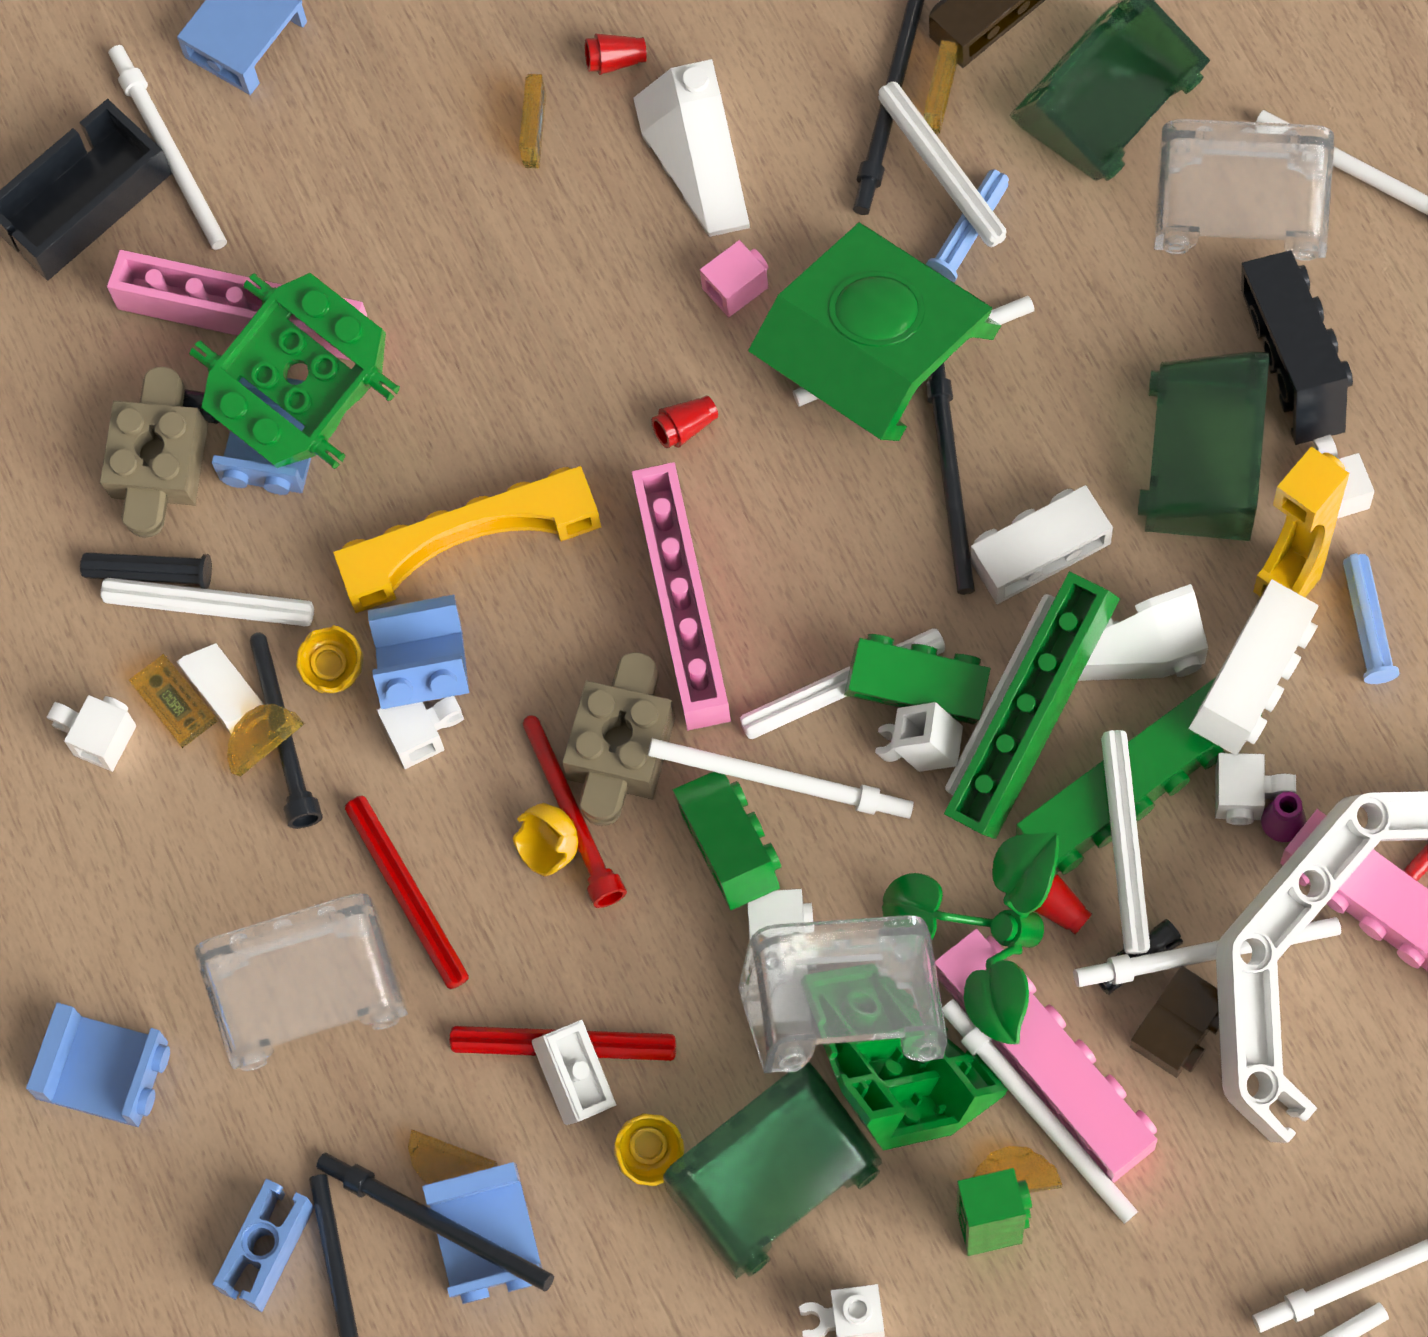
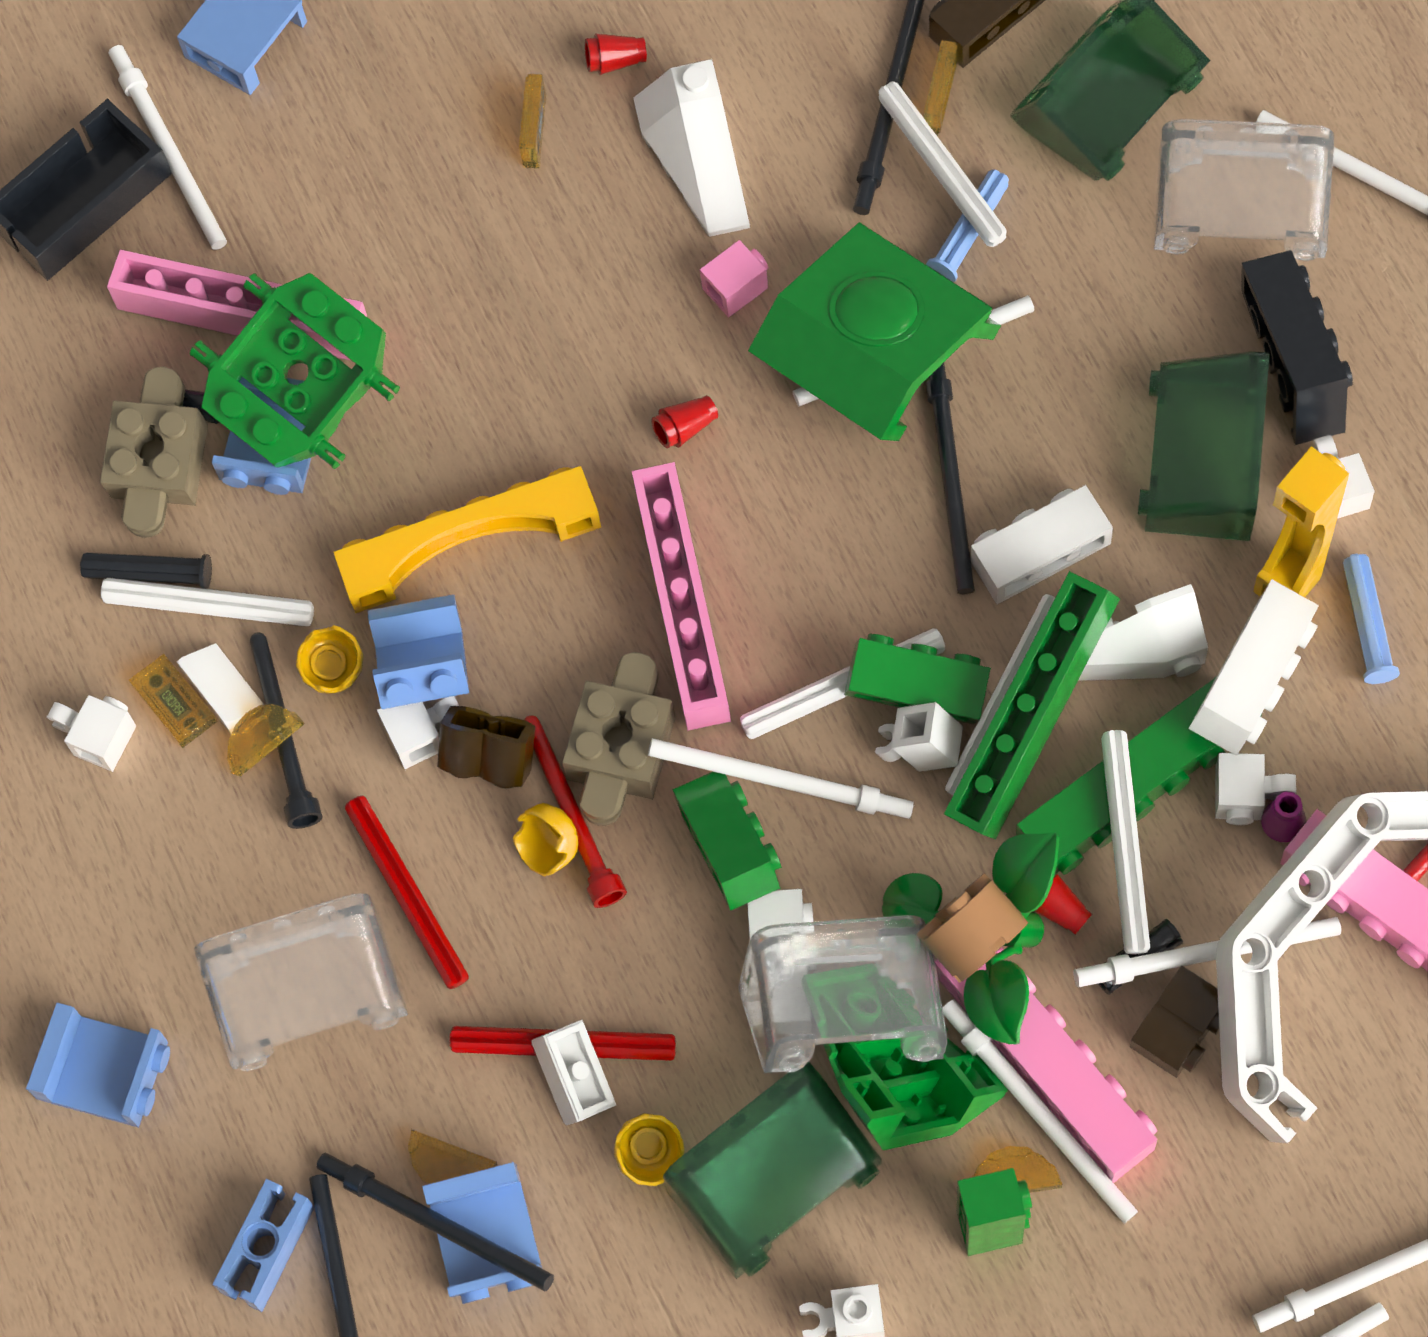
none -> dark brown brick [437,706,535,788]
none -> medium nougat brick [916,873,1028,983]

